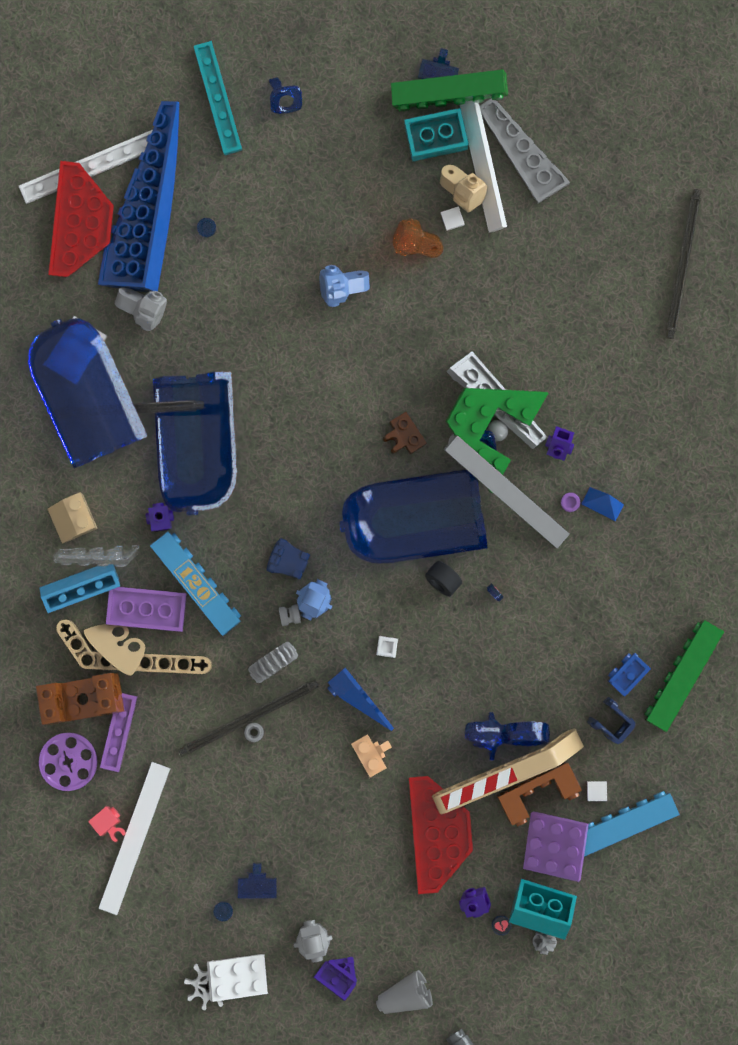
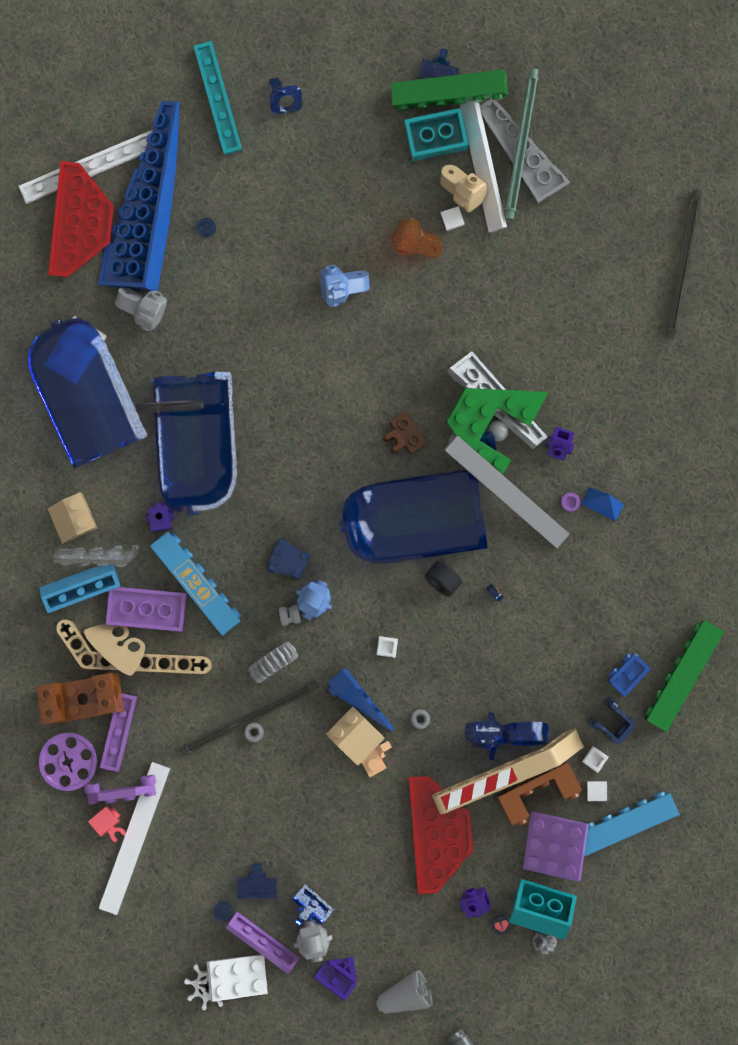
none -> medium lavender plate [84,775,156,804]
none -> medium lavender plate [226,912,300,974]
none -> clear blue hinge [292,884,334,926]
none -> tan slope [326,707,385,766]
none -> light grey plate [411,710,430,729]
none -> sand green piece [505,69,539,219]
none -> white tile [582,746,609,773]

